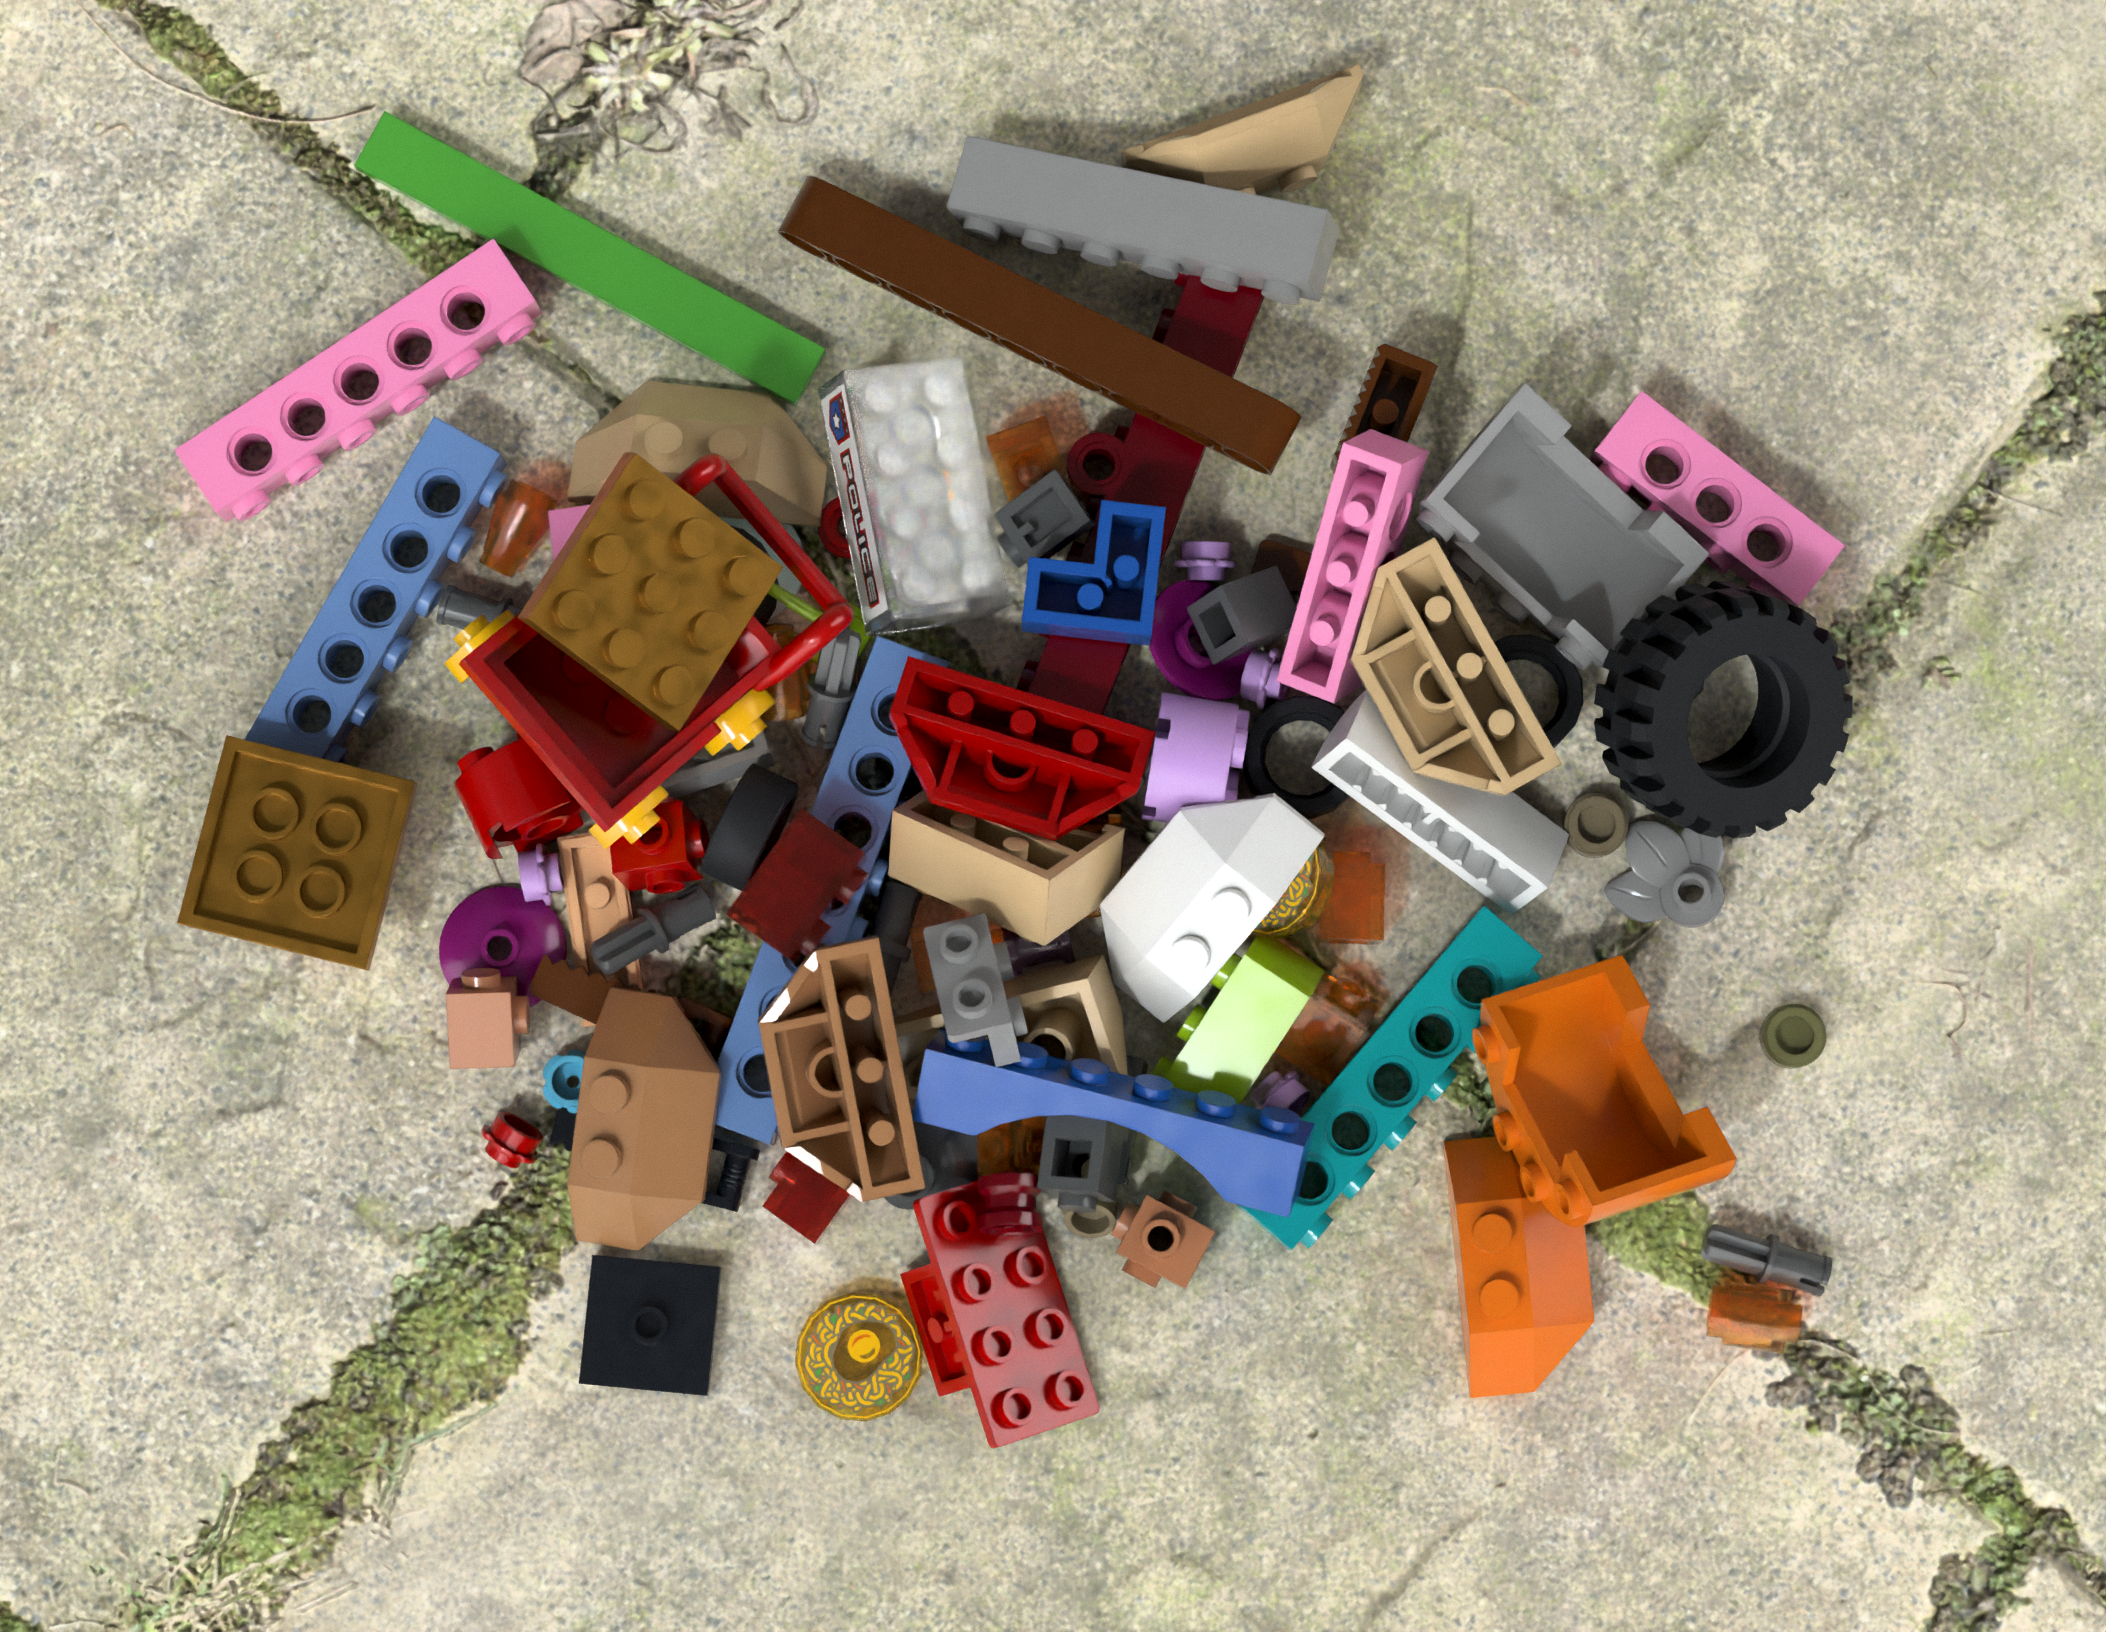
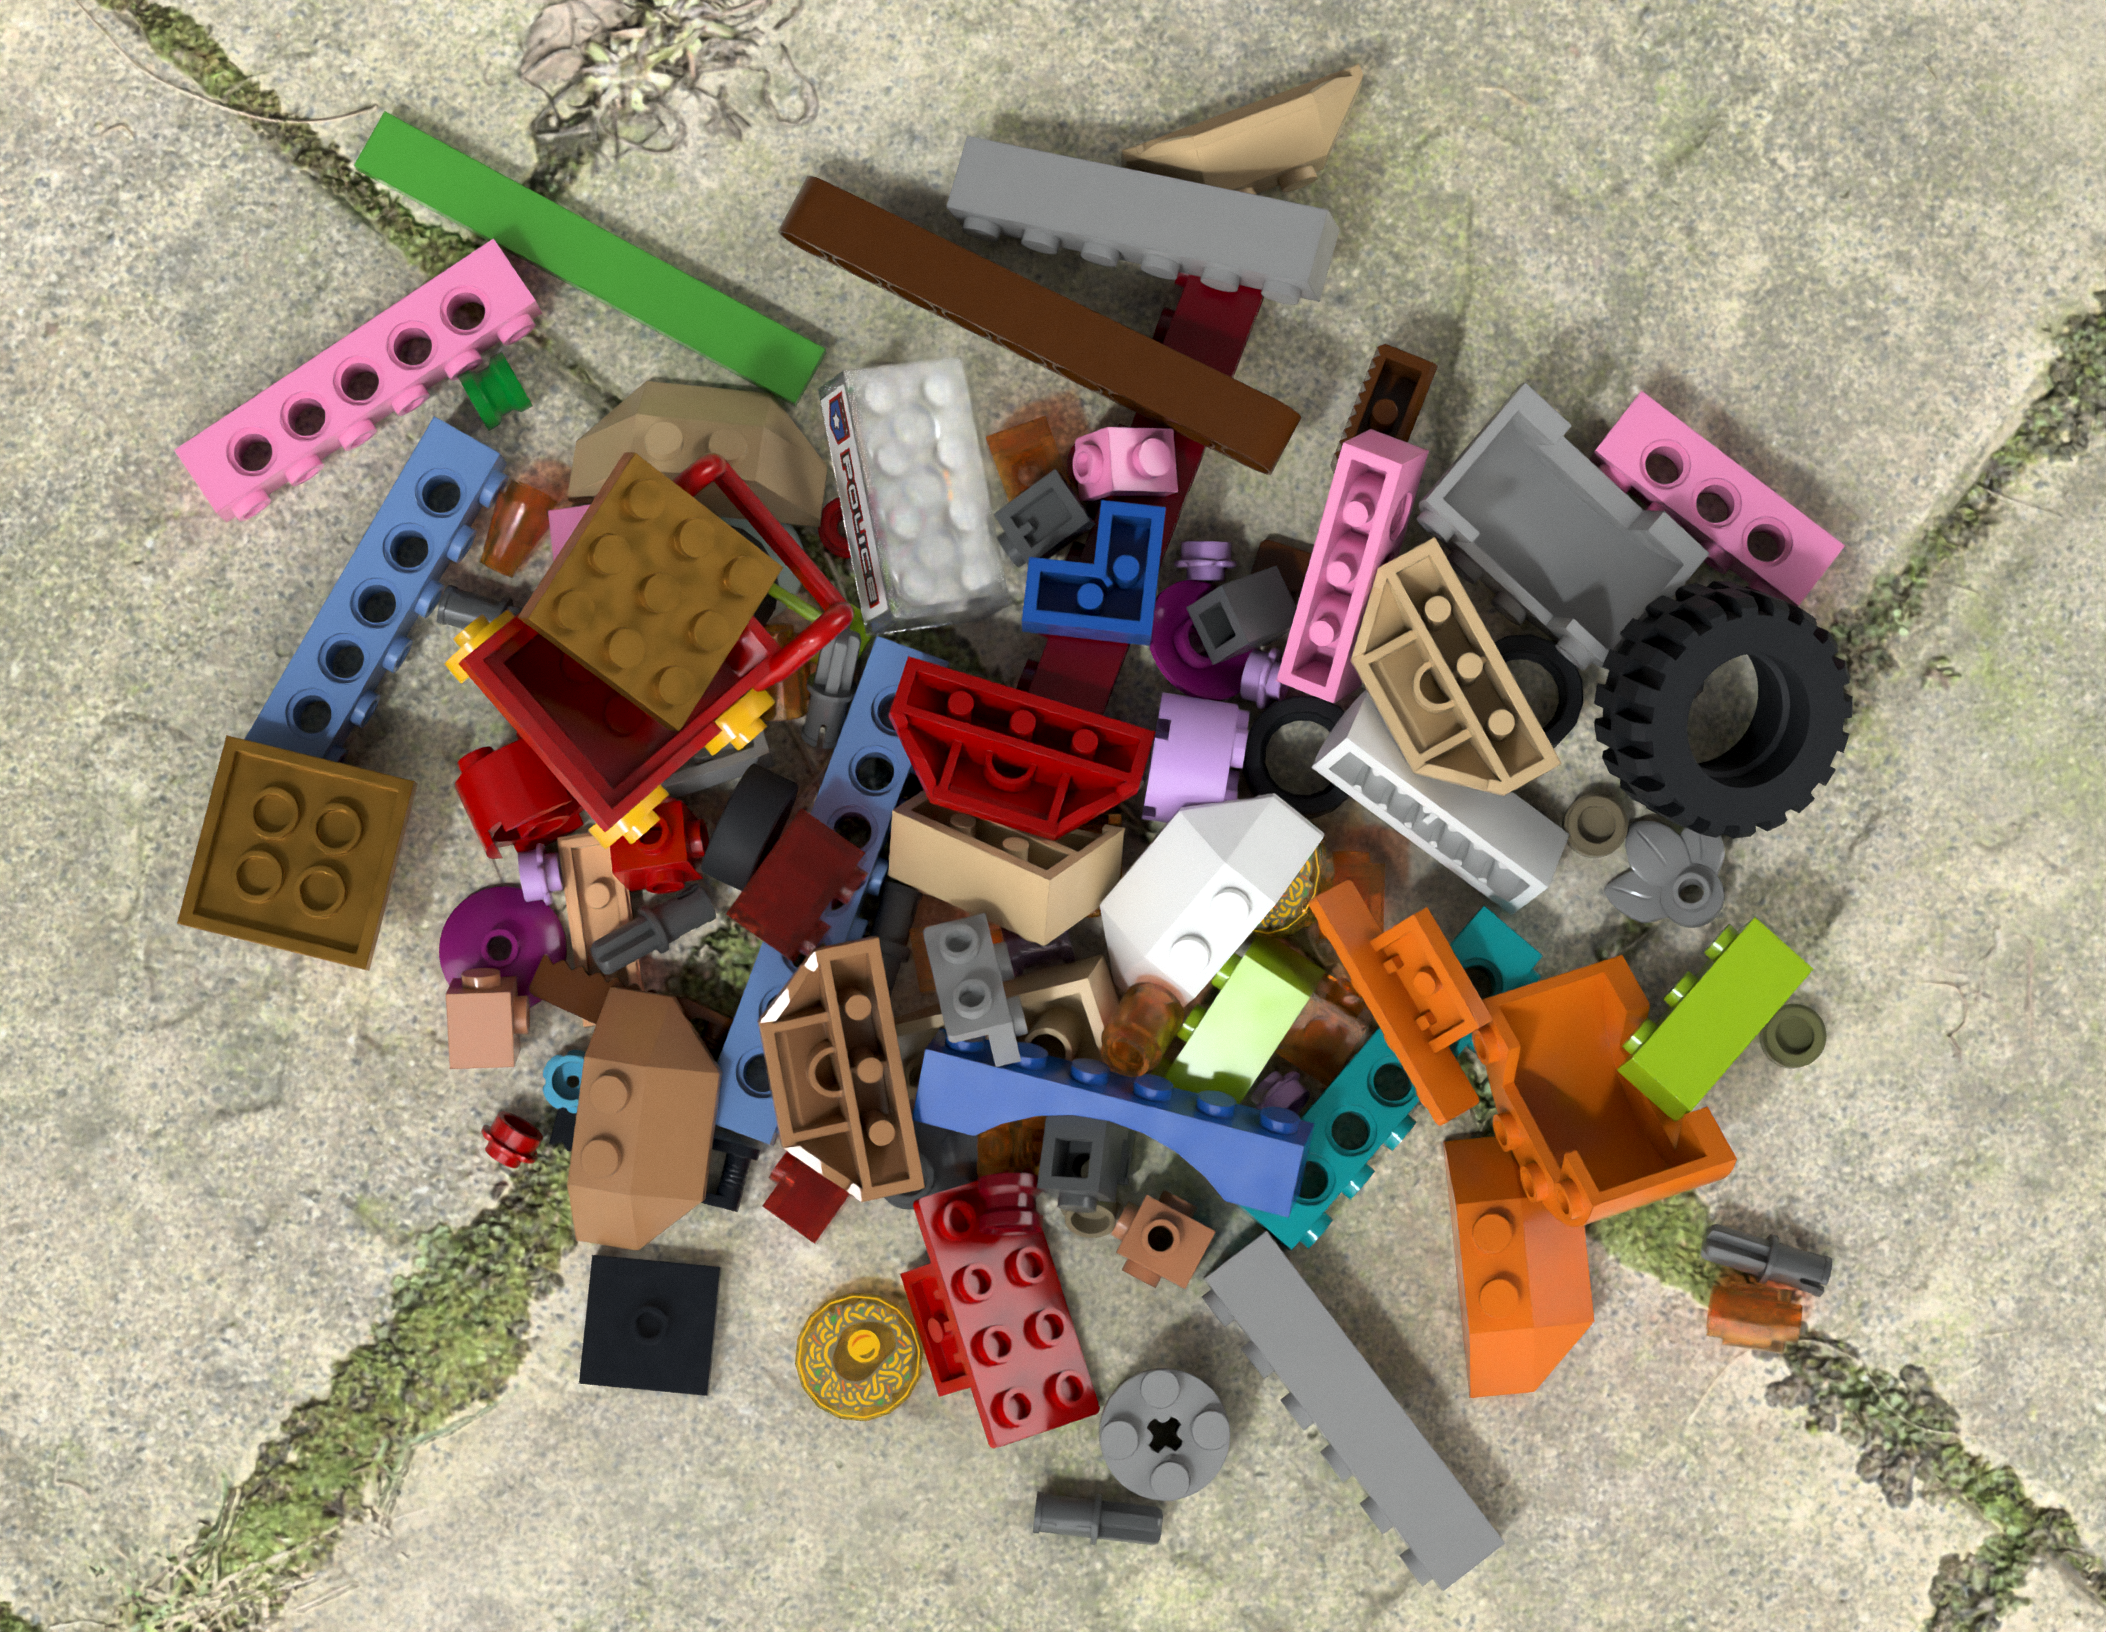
none -> green wheel [457,351,533,431]
none -> dark grey axle [1033,1491,1163,1545]
none -> bright pink bracket [1073,427,1178,501]
none -> light grey brick [1099,1368,1230,1501]
none -> clear orange brick [1101,982,1184,1077]
none -> light grey brick [1201,1231,1505,1591]
none -> orange bracket [1309,880,1493,1126]
none -> lime wedge [1617,917,1814,1122]

